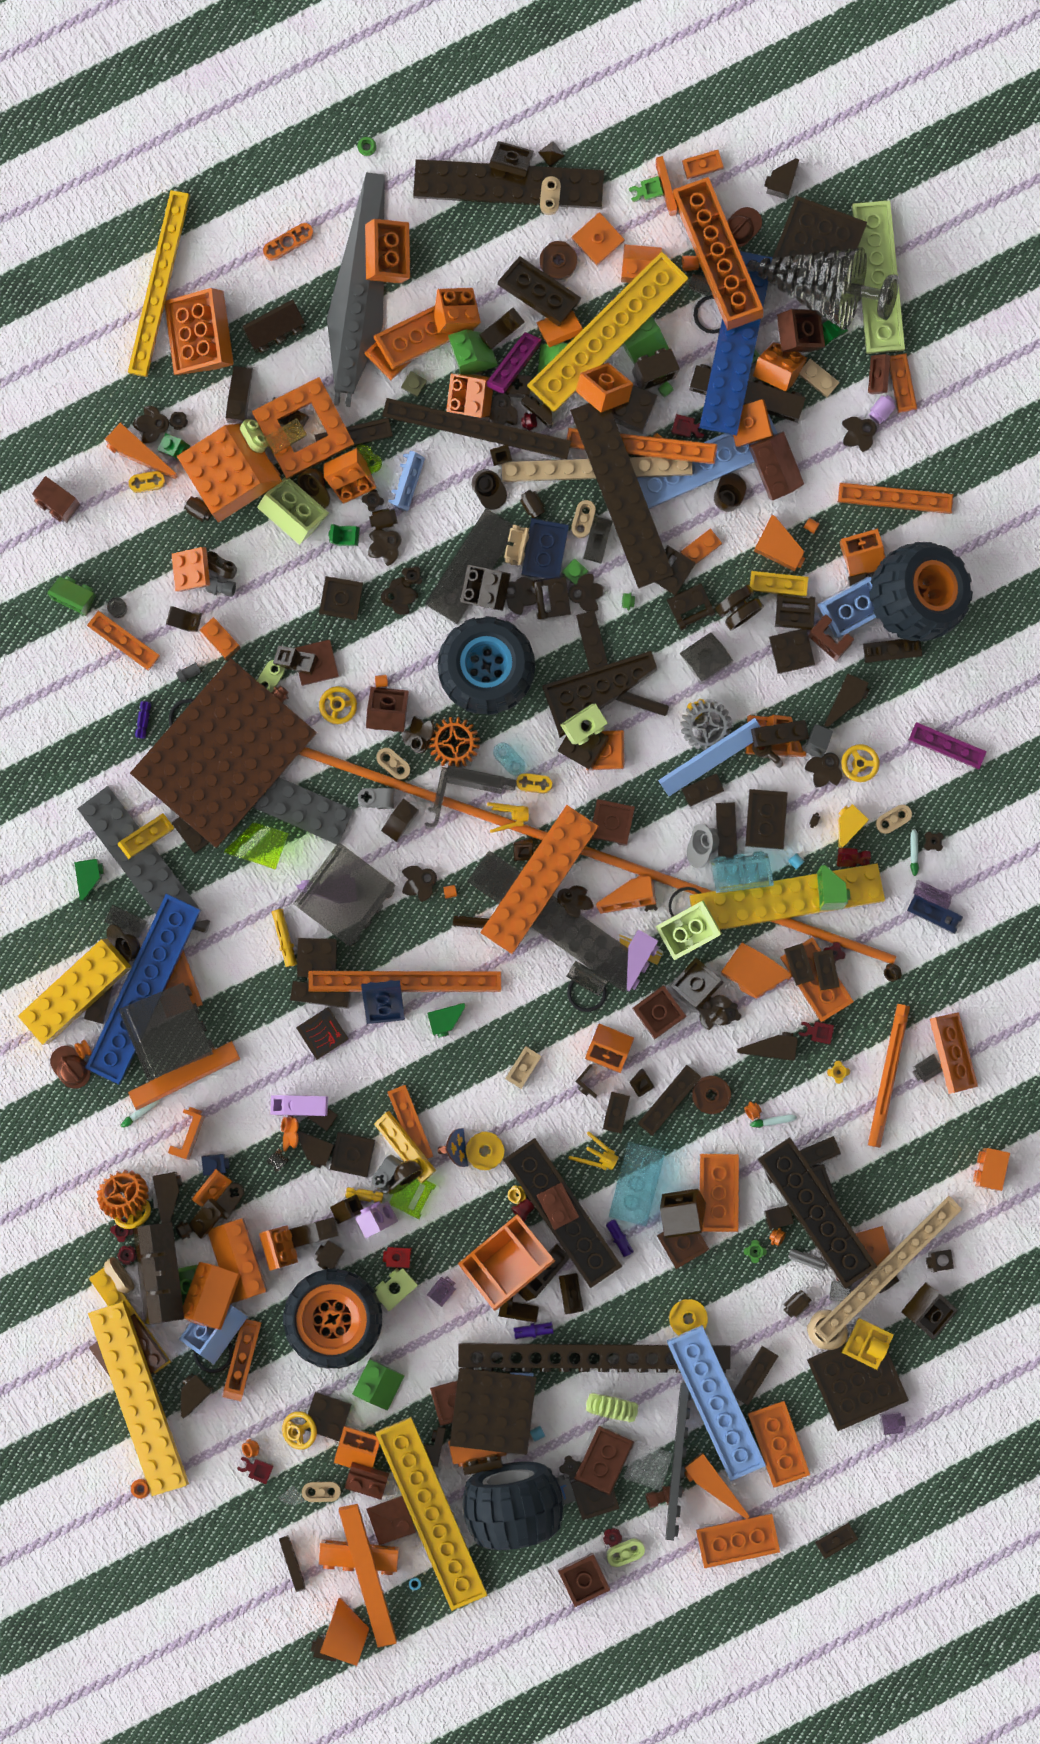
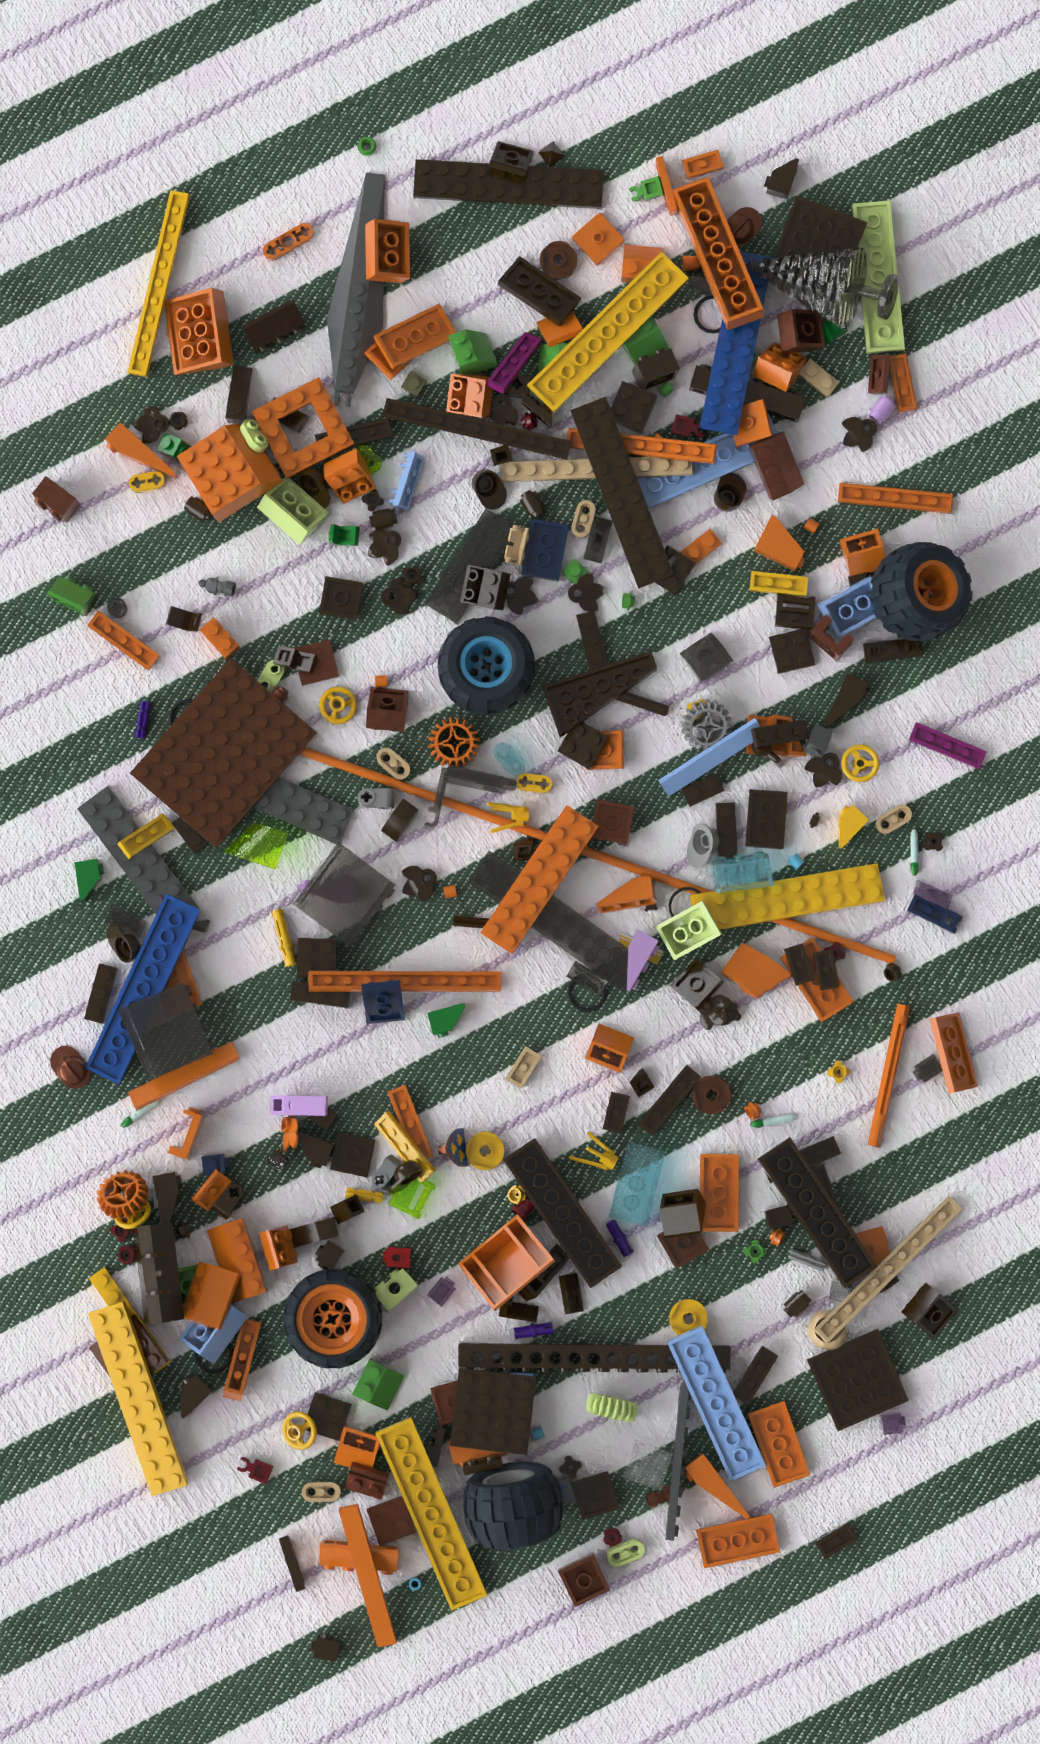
yellow brick [18,939,132,1045] -> none
orange bush [75,1040,91,1059] -> none
tan plate [104,1257,134,1294] -> none
orange plate [131,1479,150,1499] -> none
orange plate [172,547,210,592] -> none
dark grey pin [176,662,201,683] -> none
dark brown plate [189,1198,225,1239] -> none
dark brown plate [207,551,237,579] -> none
orange plate [242,1439,260,1458] -> none
clear yellow plate [264,419,307,455] -> none
clear tile [278,1485,305,1505] -> none
dark brown tile [296,1007,349,1060] -> none
orange slope [320,1598,369,1666] -> none
lavender brick [355,1201,398,1238] -> none
dark brown plate [401,716,434,754] -> none
orange slope [434,288,481,333] -> none
dark brown bracket [479,307,525,349] -> none
dark brown plate [532,576,571,620] -> none
copper plate [536,1183,579,1230] -> none
tan plate [540,176,561,215] -> none
dark brown plate [557,885,594,918] -> none
yellowish green brick [560,704,608,745] -> none
copper tile [574,1426,634,1495] -> none
dark brown bracket [575,1064,598,1099] -> none
orange brick [576,363,633,412] -> none
copper brick [632,985,686,1040] -> none
dark brown plate [666,583,715,631] -> none
dark brown wheel [715,584,764,631] -> none
dark brown slope [736,1032,798,1061] -> none
dark red plate [798,1022,834,1045] -> none
bright green slope [817,865,850,911] -> none
dark red plate [837,848,871,867] -> none
yellow plate [841,1317,894,1370] -> none
dark brown bracket [926,1250,954,1273] -> none
orange brick [973,1148,1010,1191] -> none

